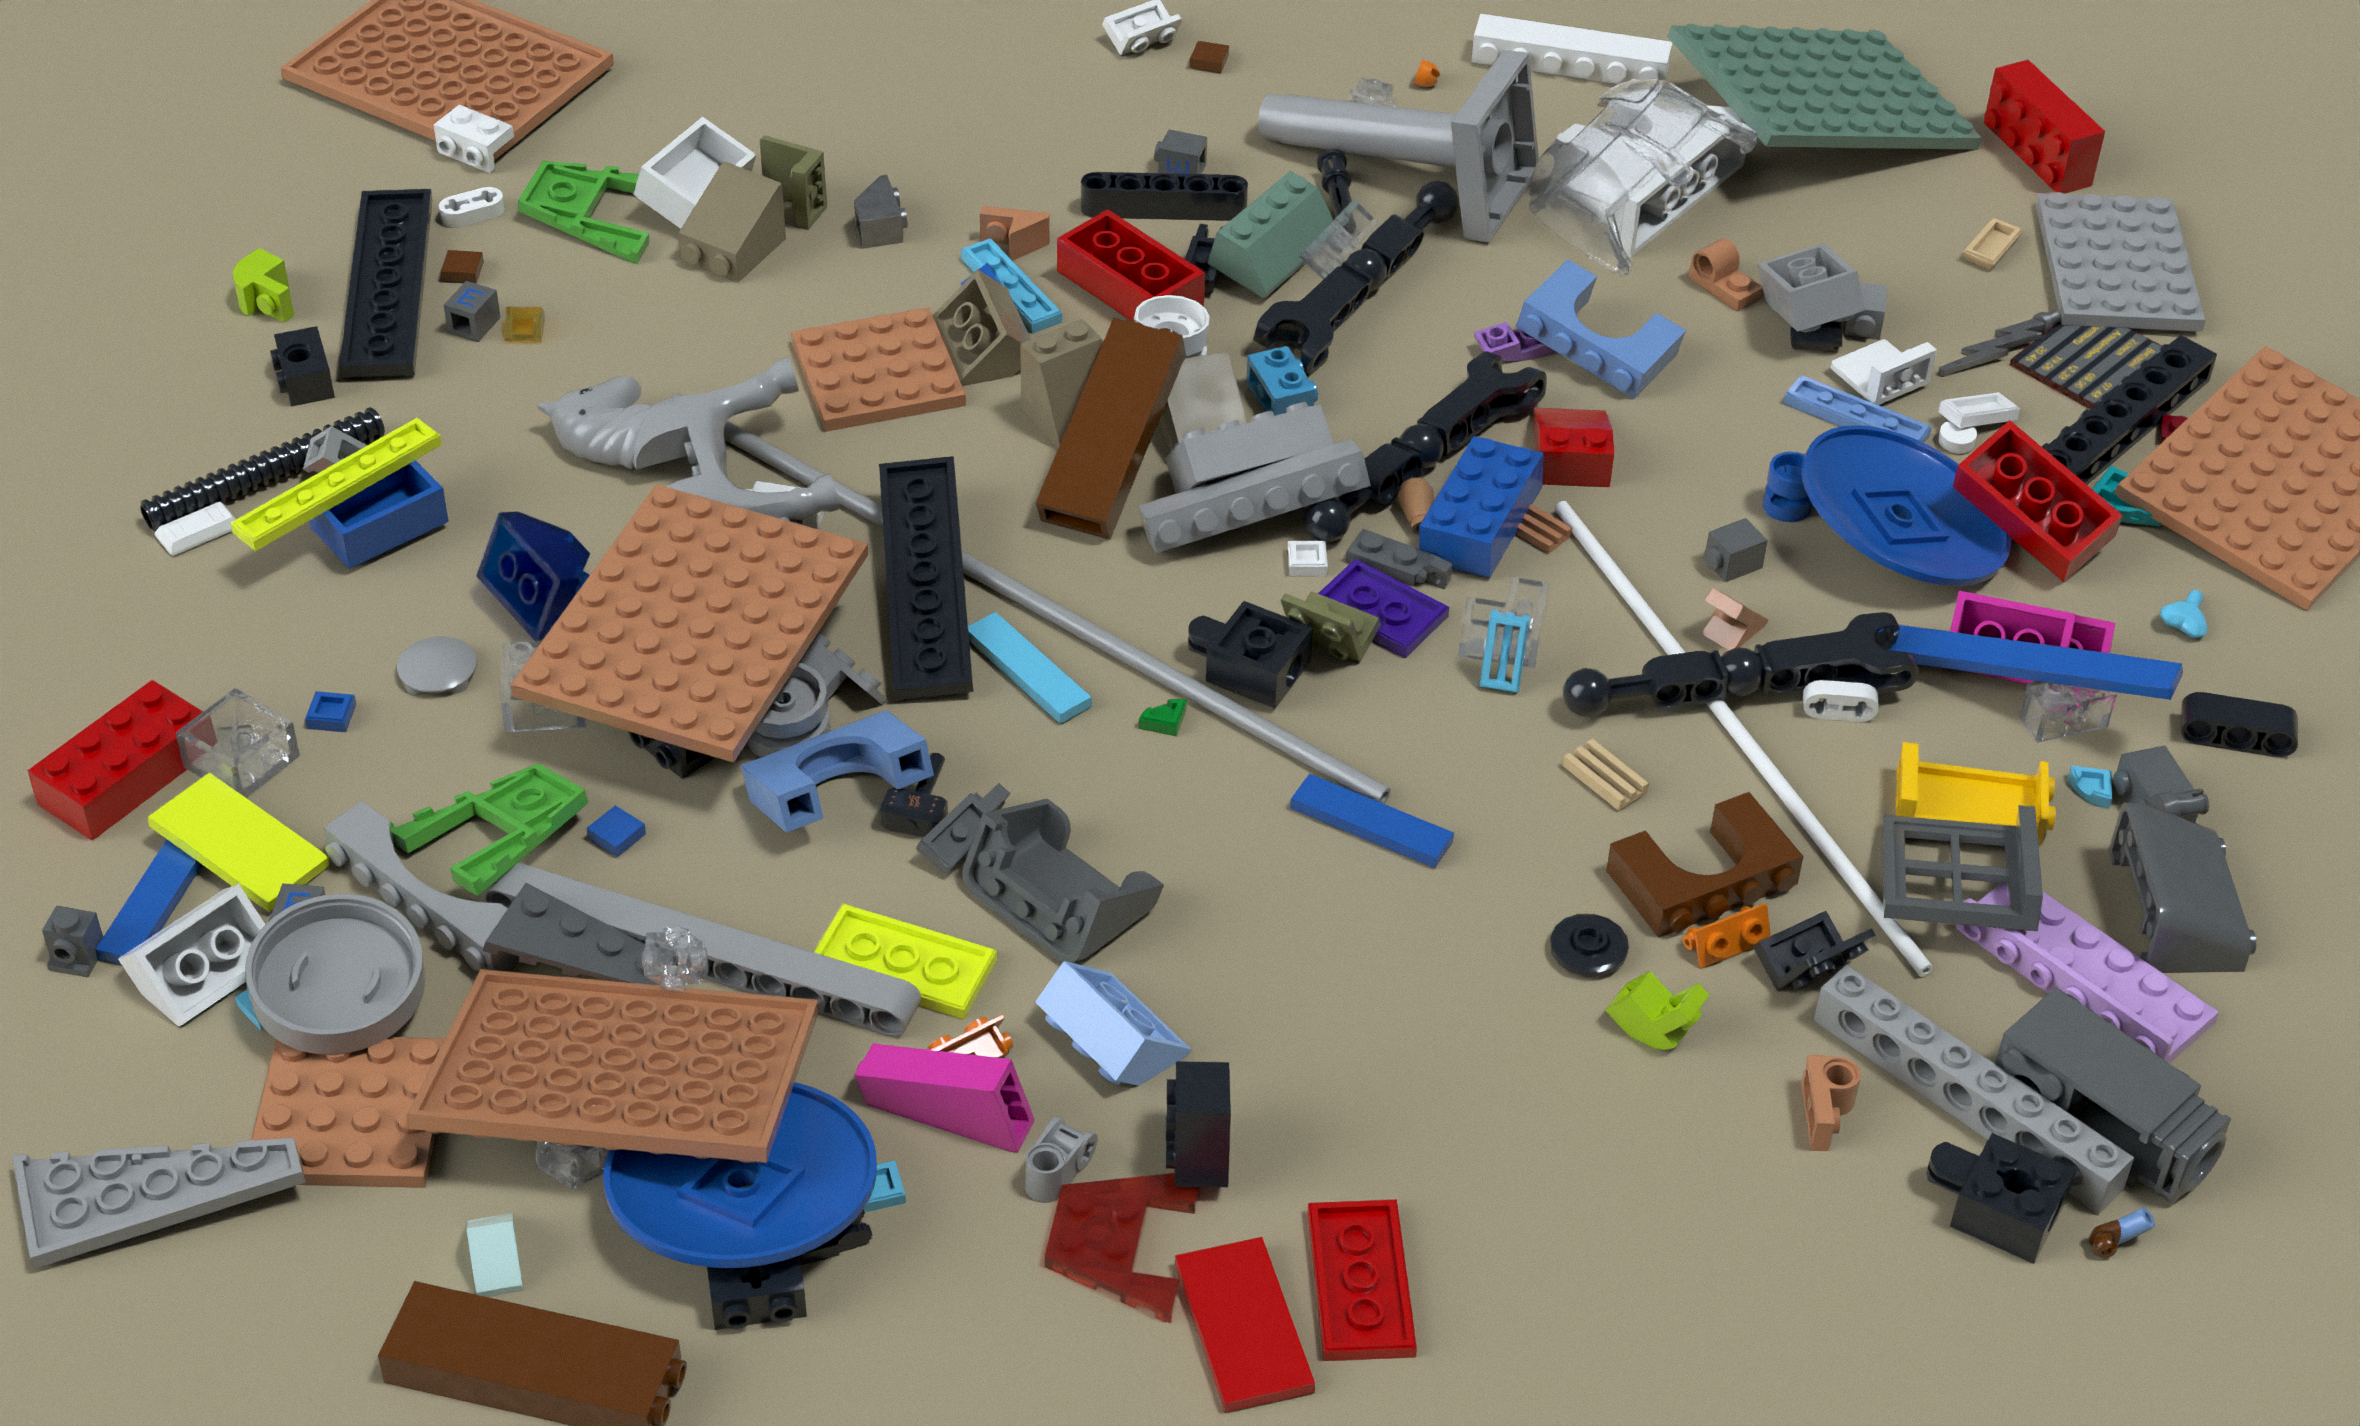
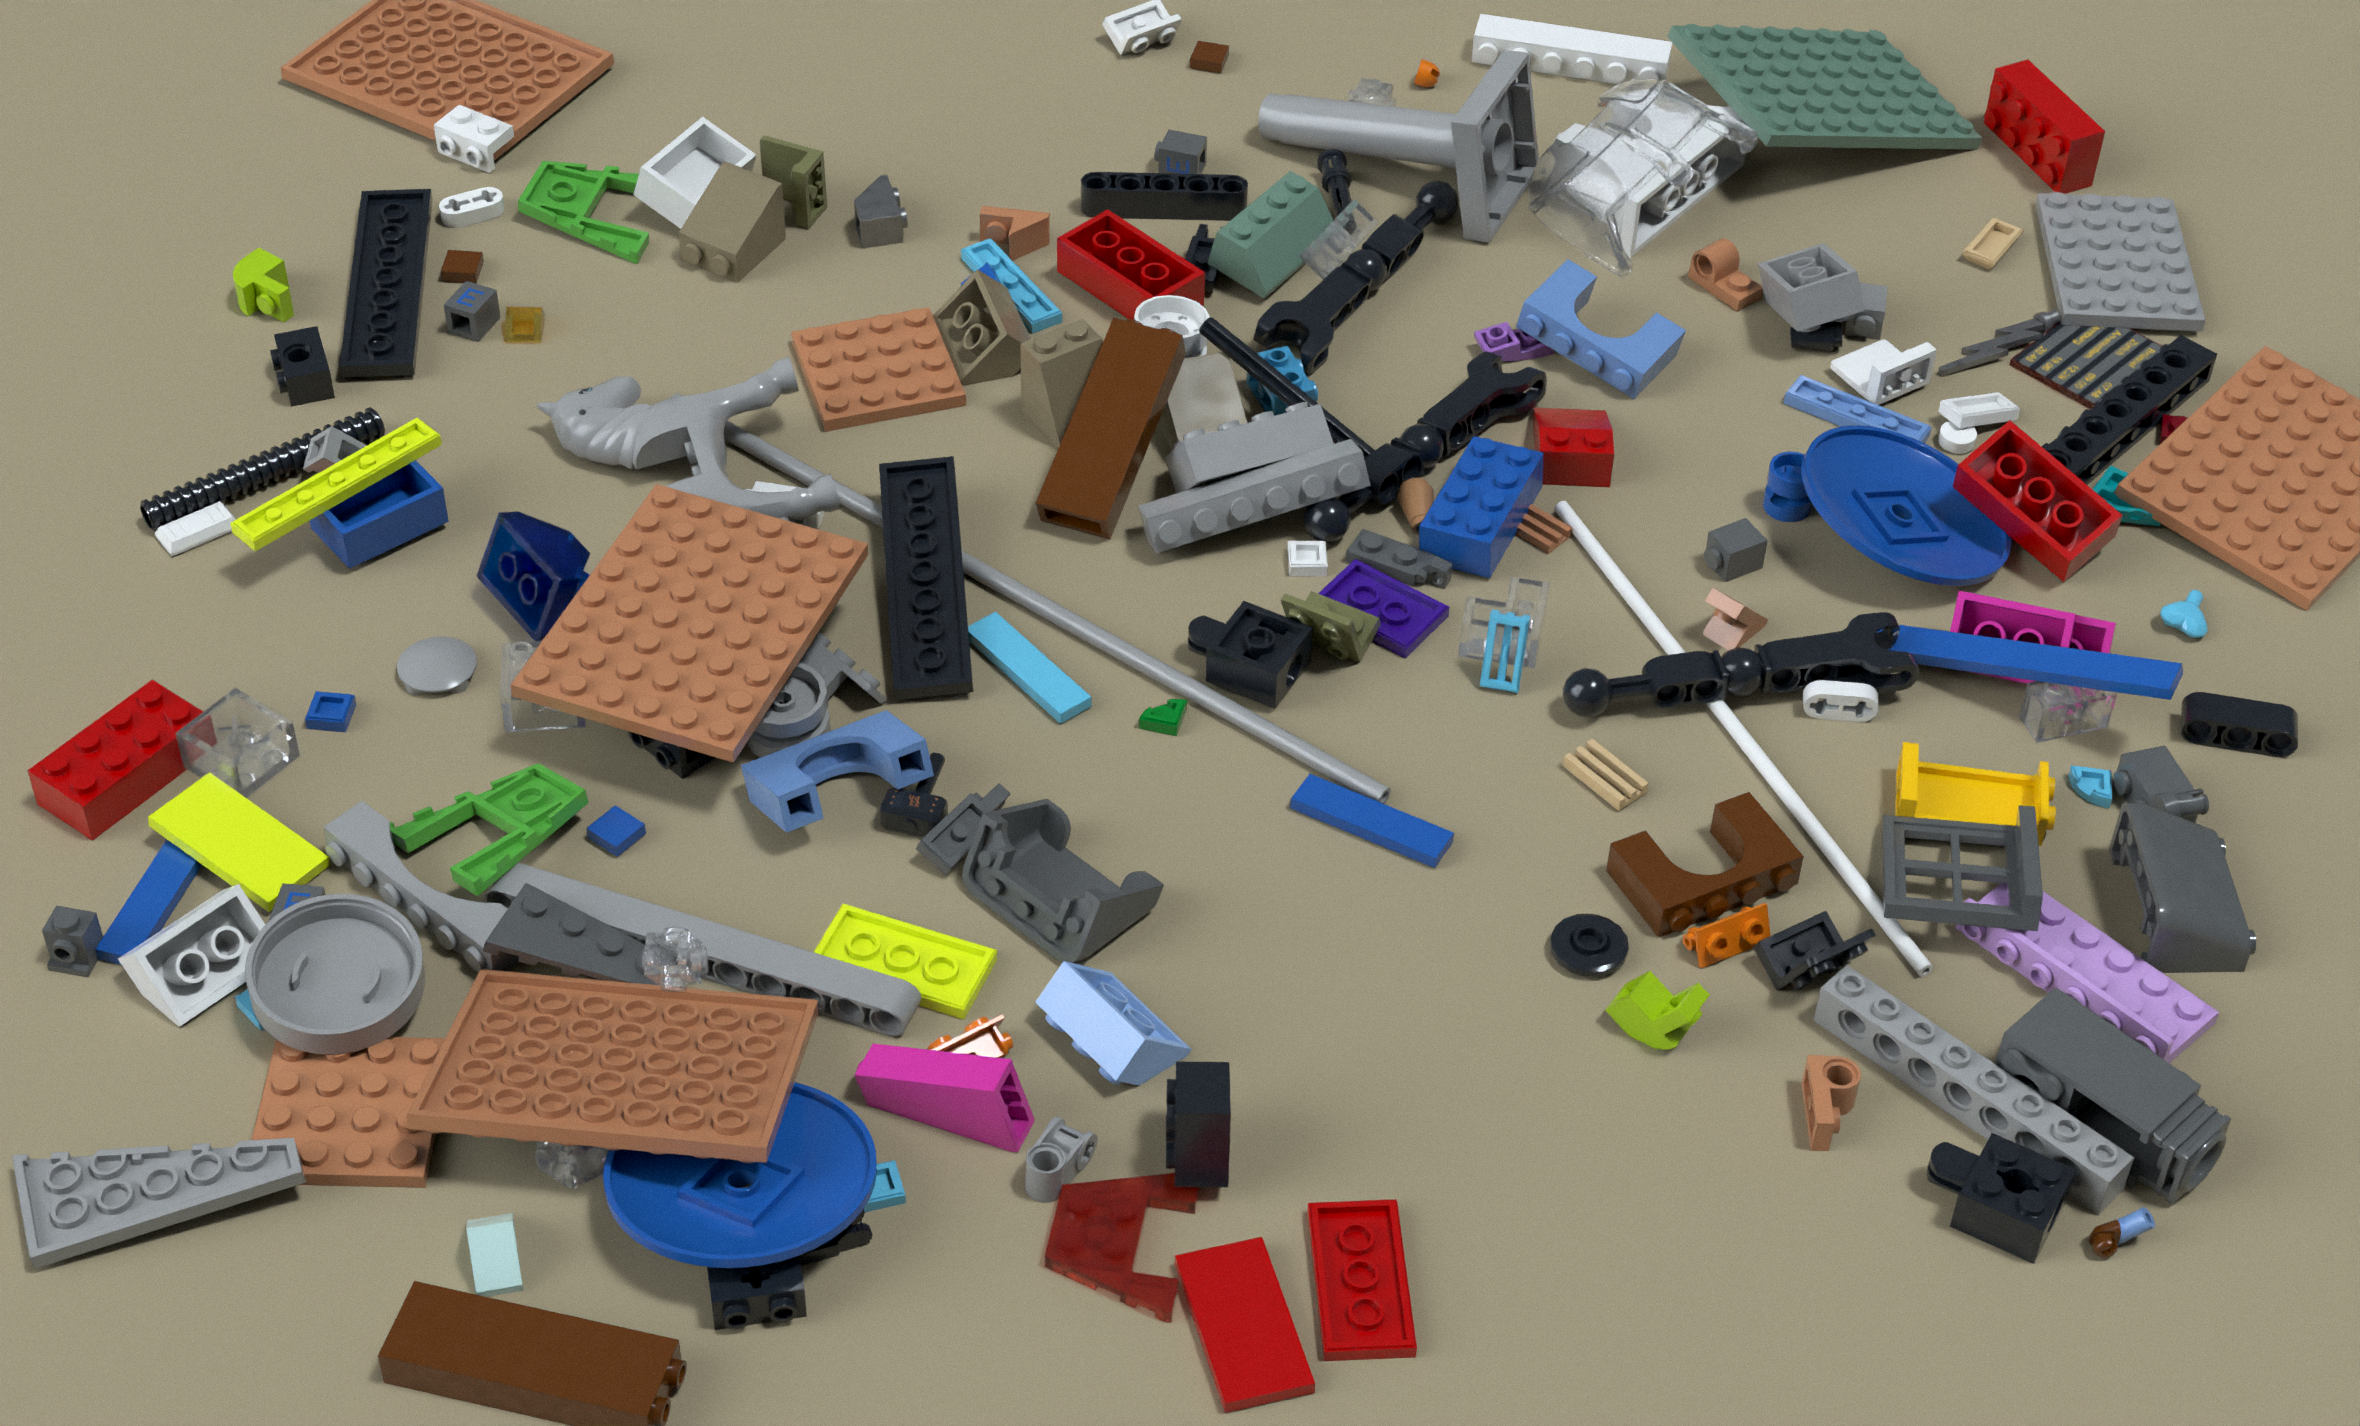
none -> black axle [1199,317,1375,459]

